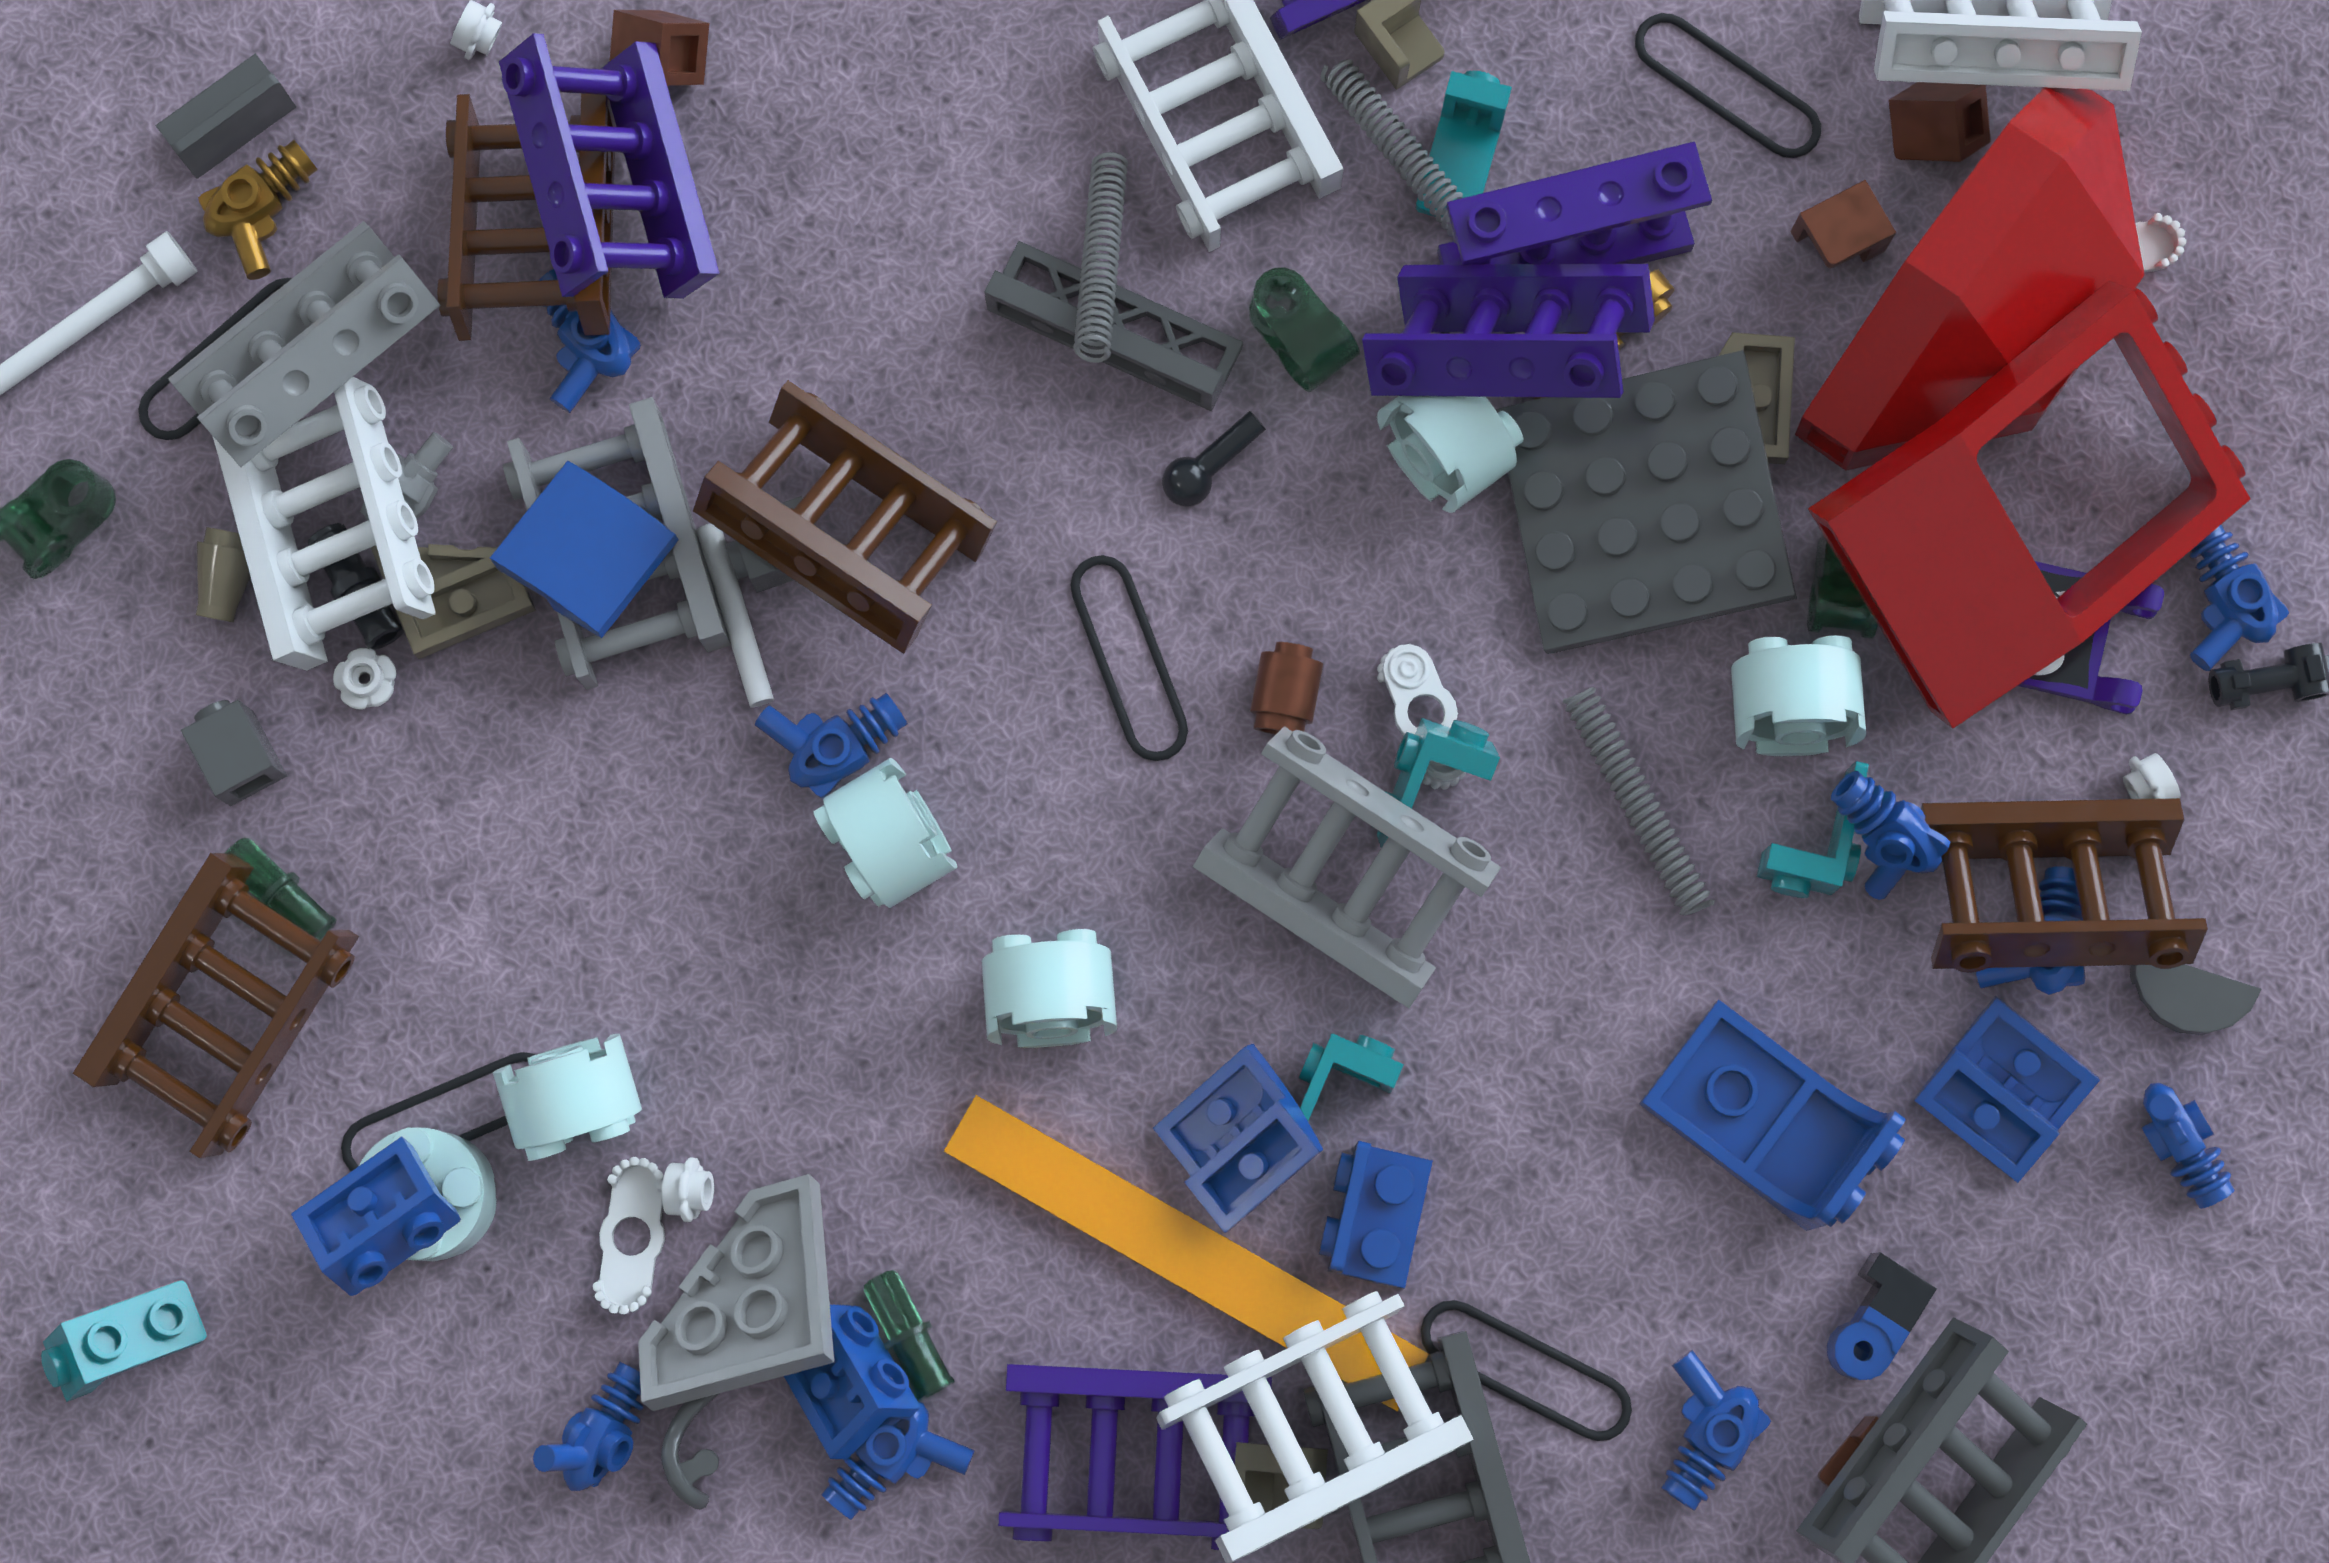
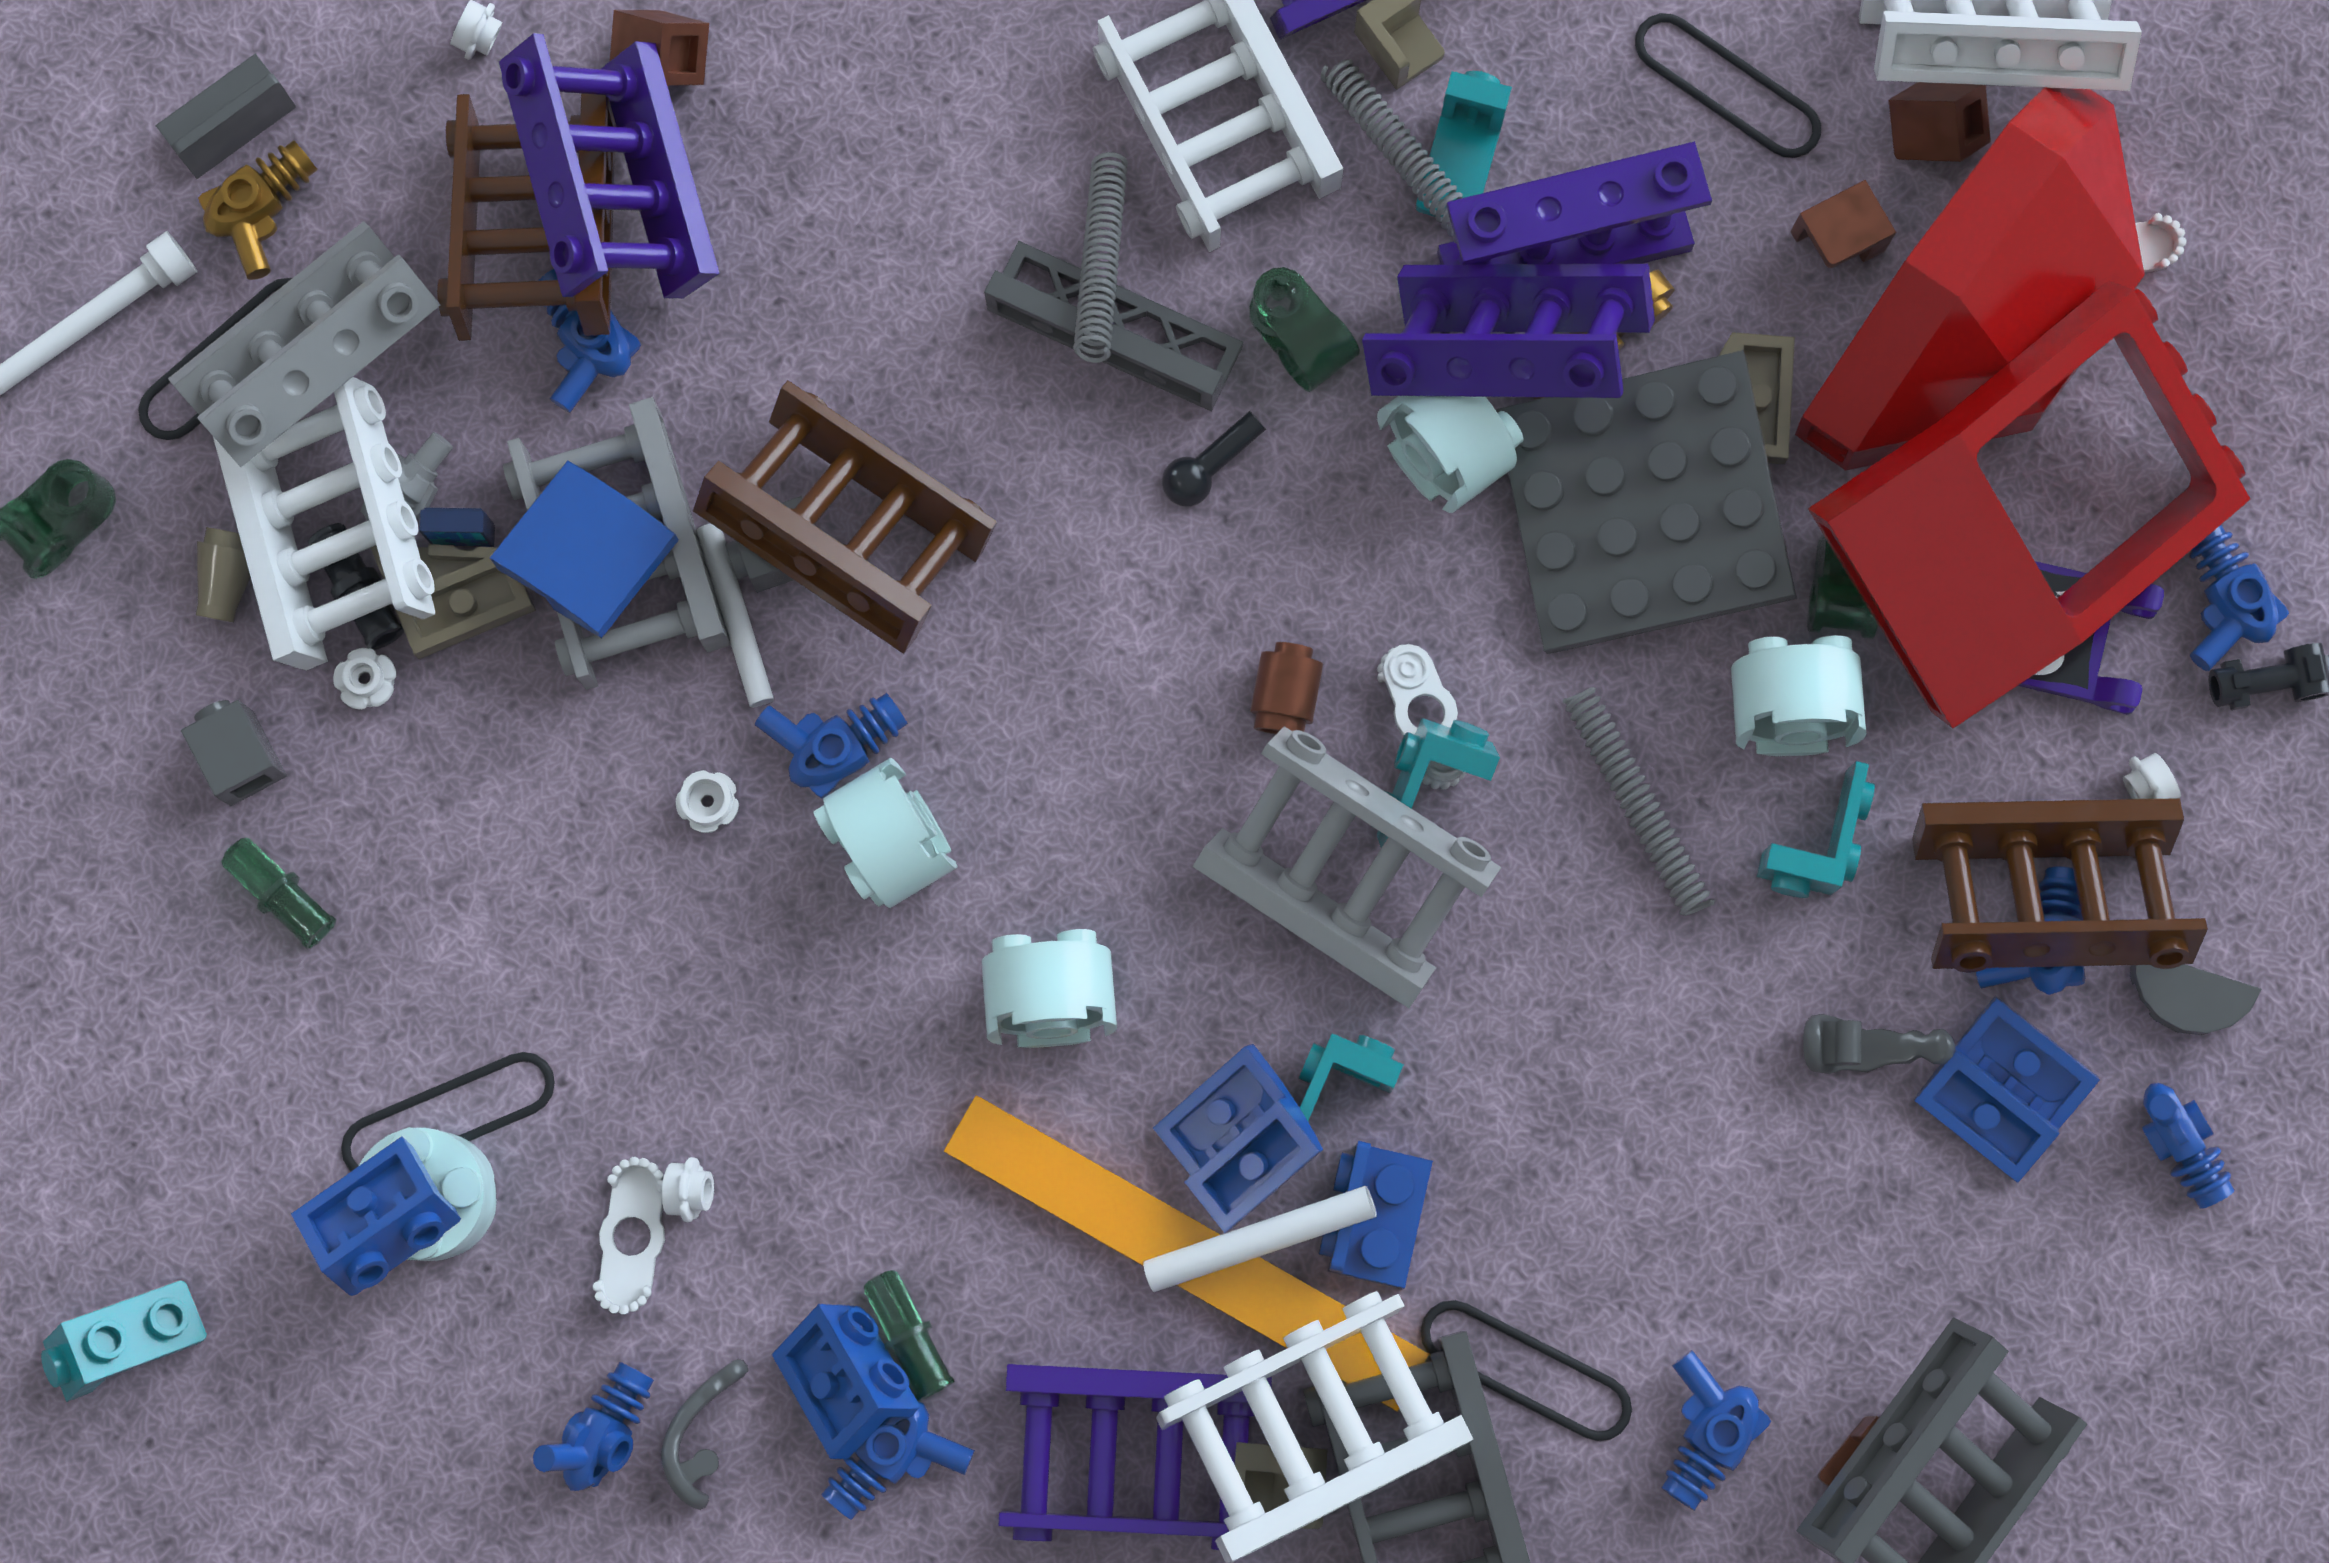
reddish brown fence [72,853,359,1158] -> none
light aqua brick [493,1034,642,1161] -> none
light grey plate [638,1174,834,1411] -> none
black piece [1070,555,1188,761] -> none
blue bracket [1639,1000,1906,1231] -> none
leg [1827,1252,1937,1380] -> none
blue piece [1831,771,1950,900] -> none
none -> dark blue tile [419,507,495,547]
none -> white plate [676,770,739,833]
none -> white piece [1143,1186,1377,1292]
none -> dark grey piece [1803,1014,1955,1074]

